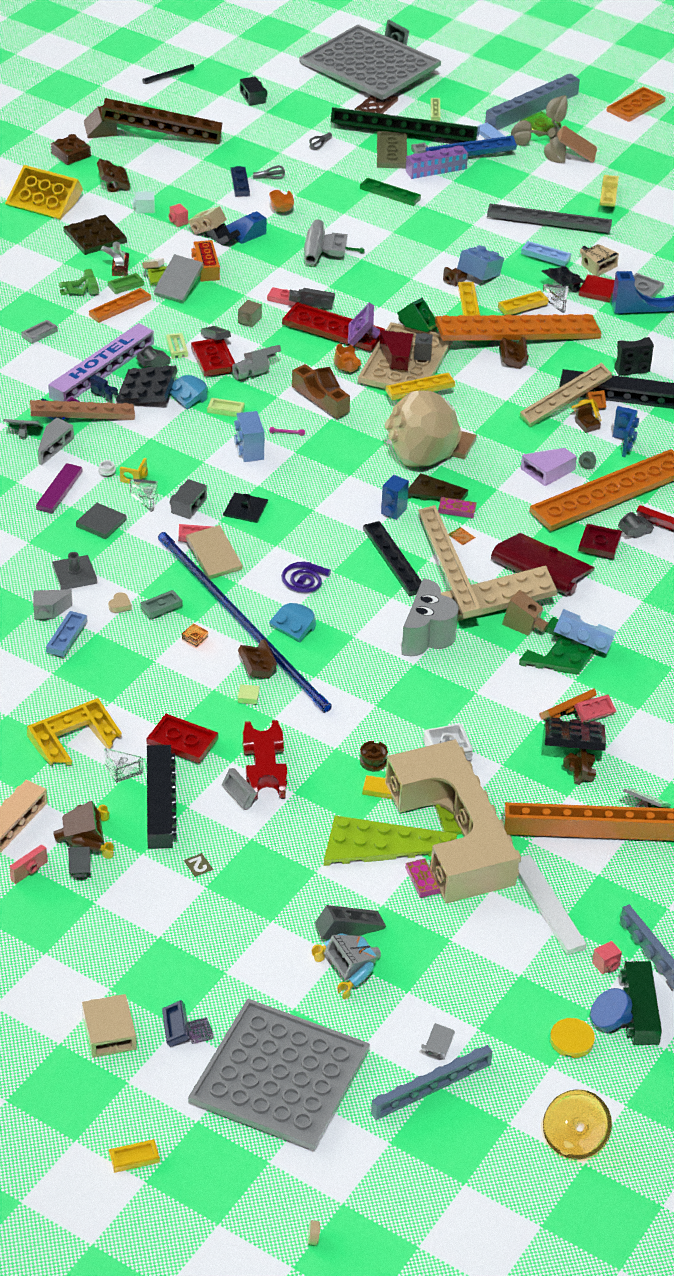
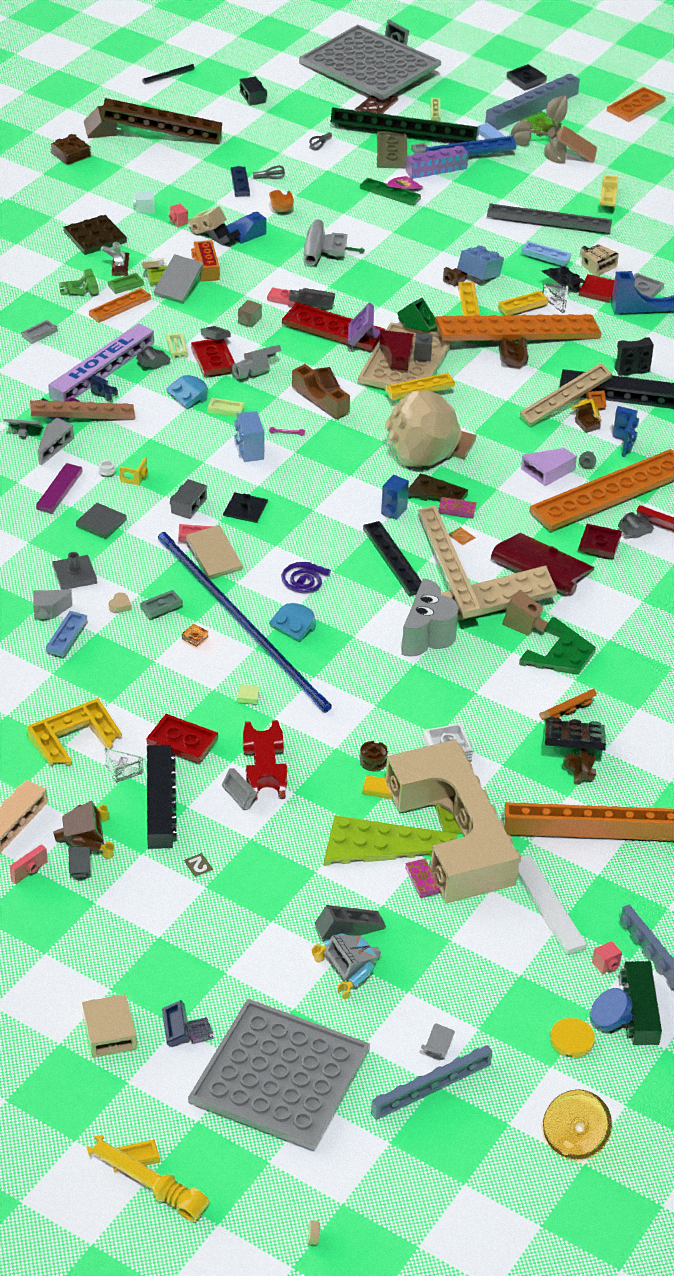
yellow slope [5,165,83,220] -> none
reddish brown plate [97,159,130,192] -> none
black plate [116,365,178,404] -> none
clear slope [130,479,158,512] -> none
reddish brown bracket [238,639,277,679] -> none
orange hair [333,344,361,373] -> none
light blue arch [554,609,616,654] -> none
coral plate [574,694,617,723] -> none
light grey piece [623,789,671,808] -> none
none -> yellow piece [86,1135,210,1223]
none -> dark pink sticker [387,176,424,189]
none -> black plate [506,64,547,89]

